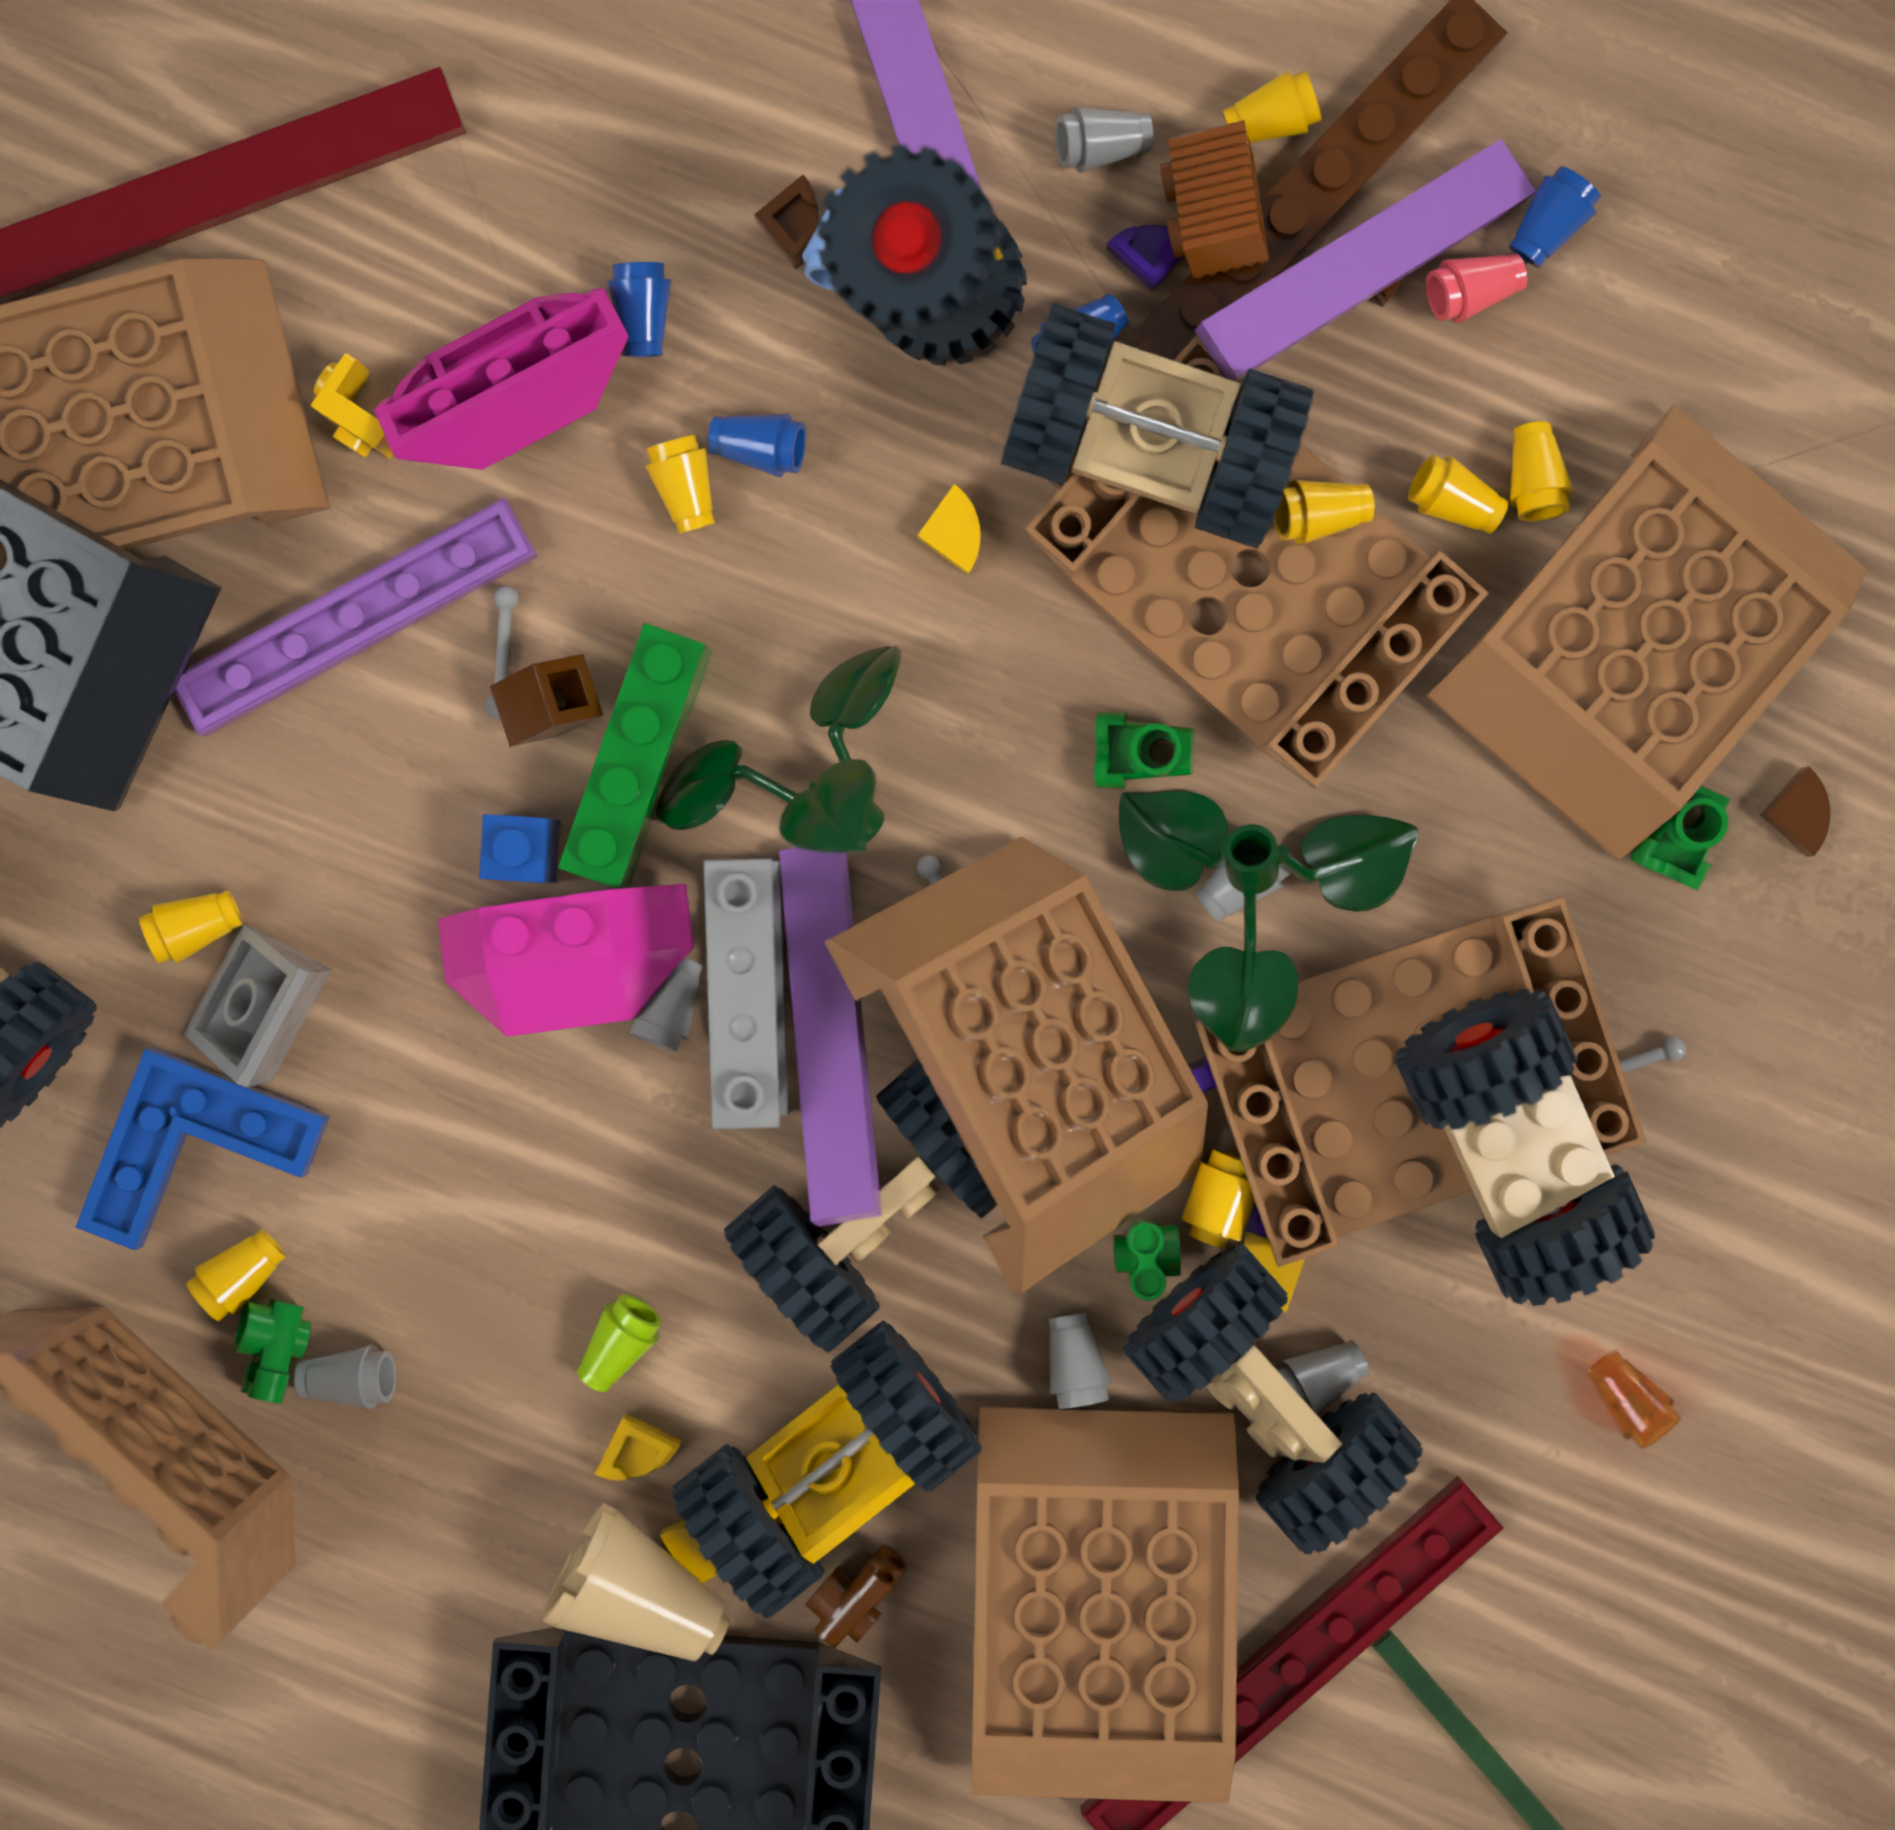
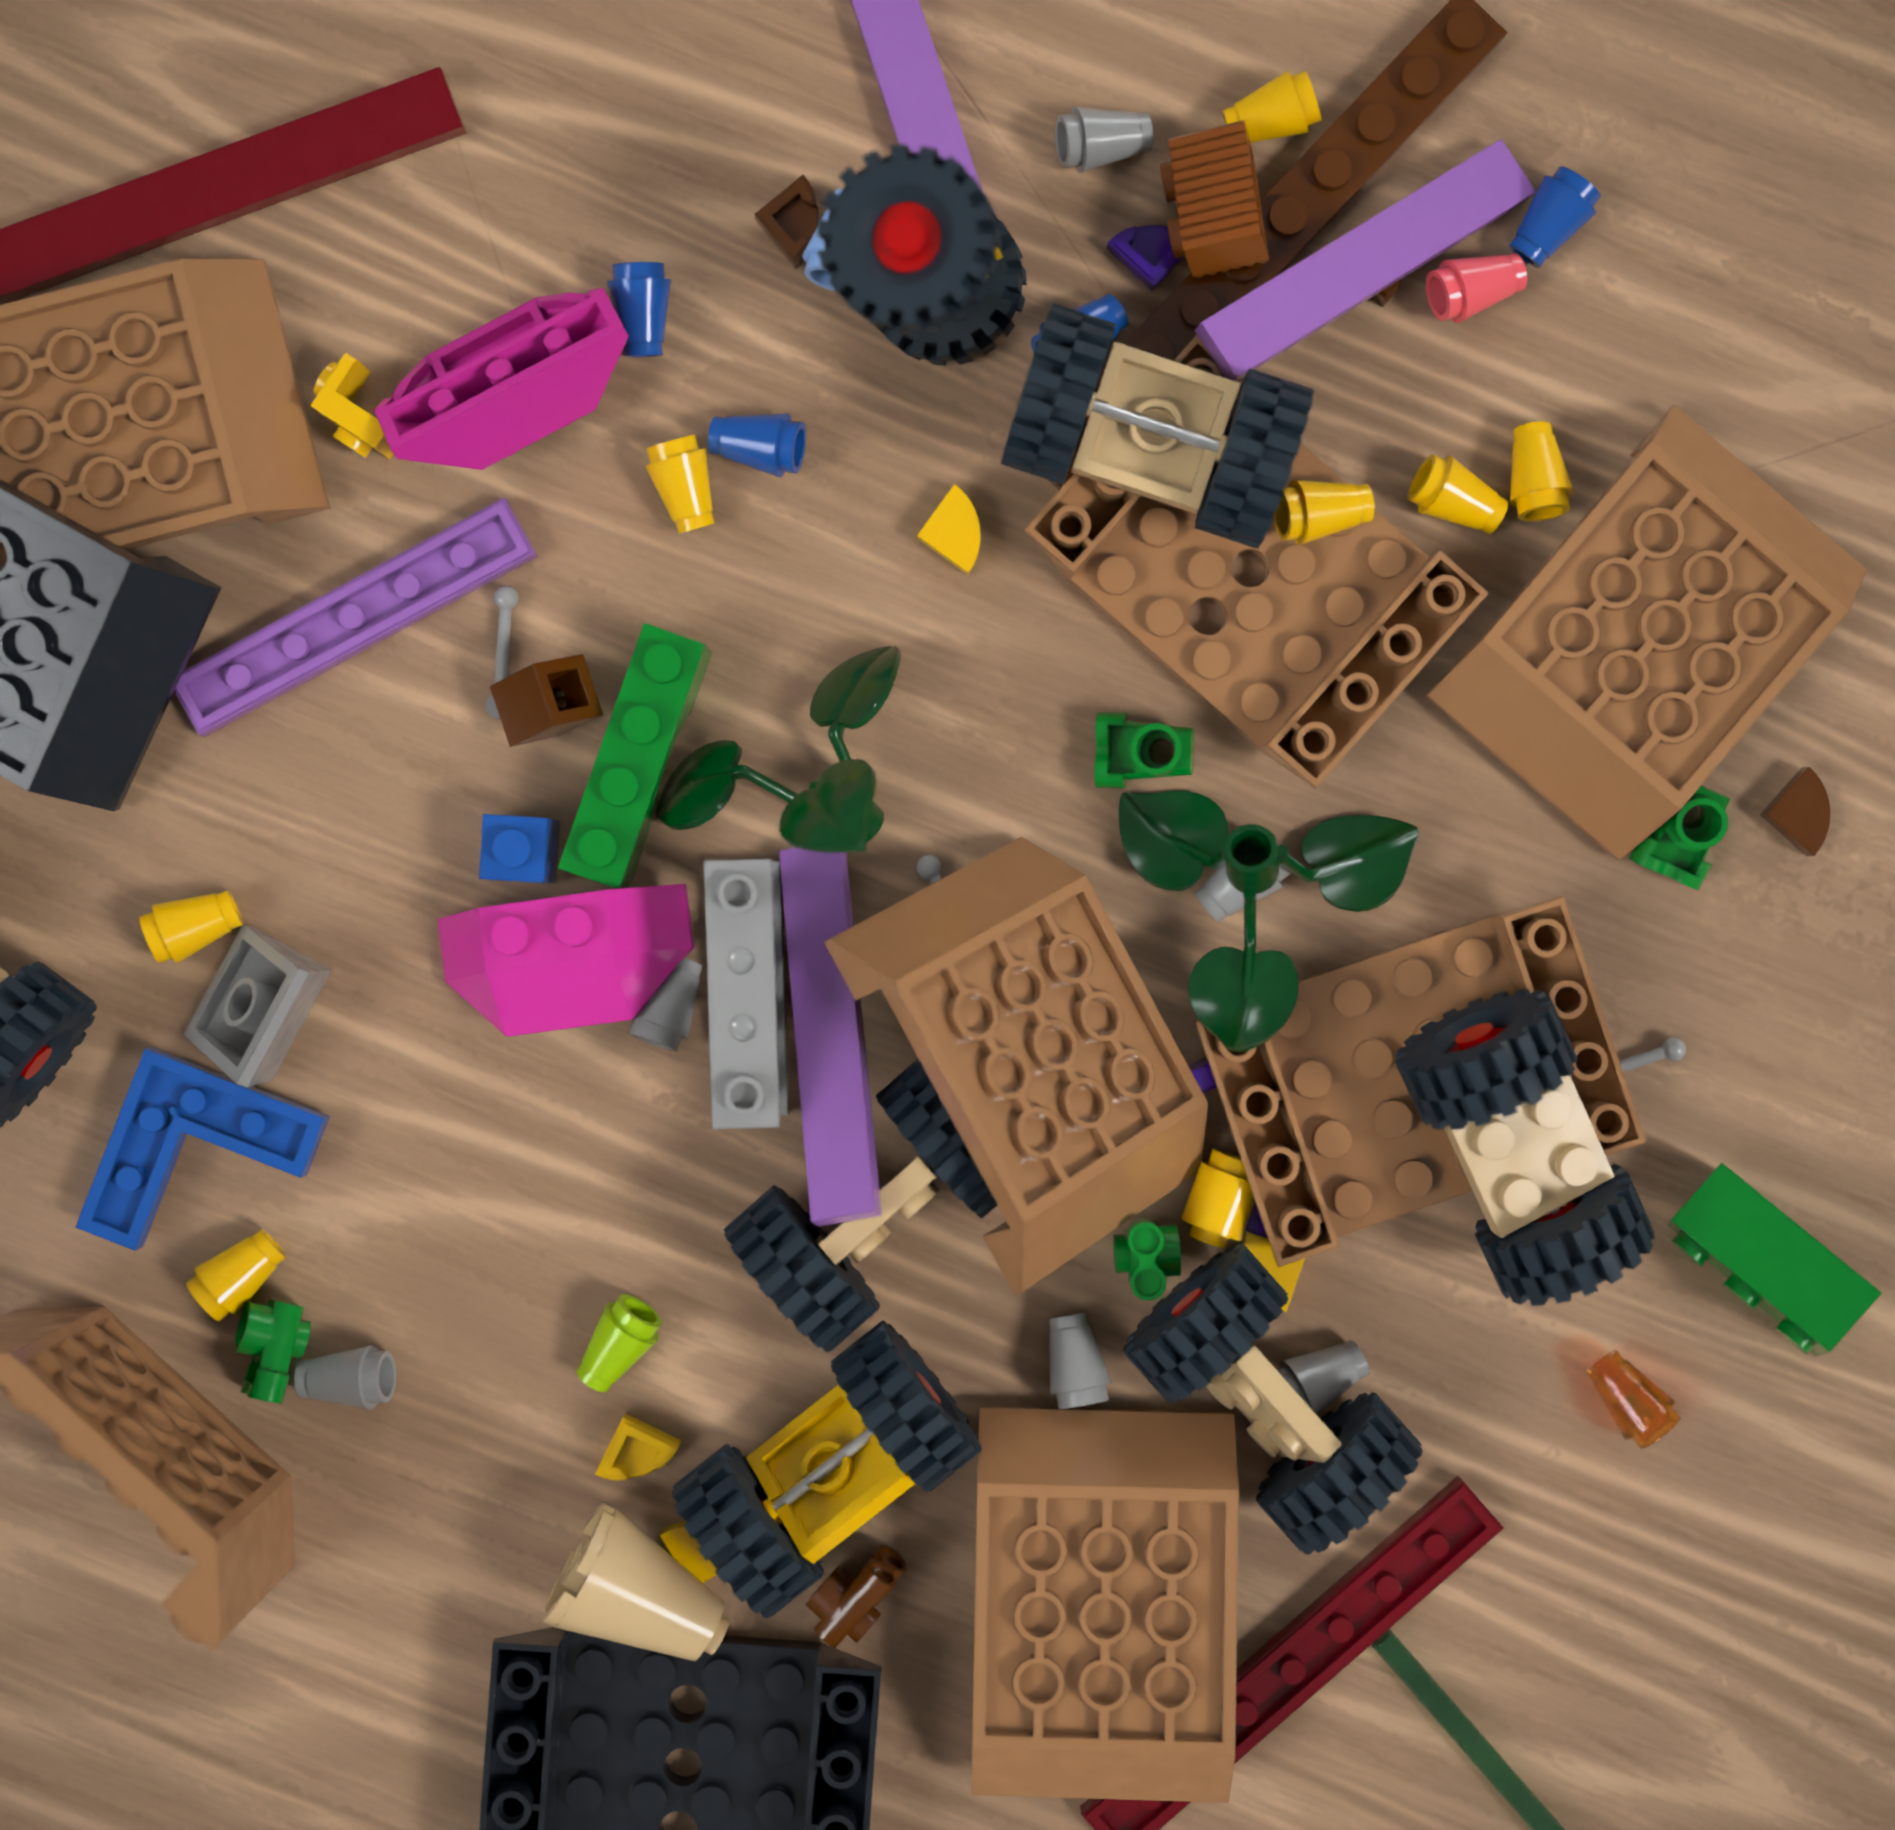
none -> green wedge [1667,1163,1882,1356]

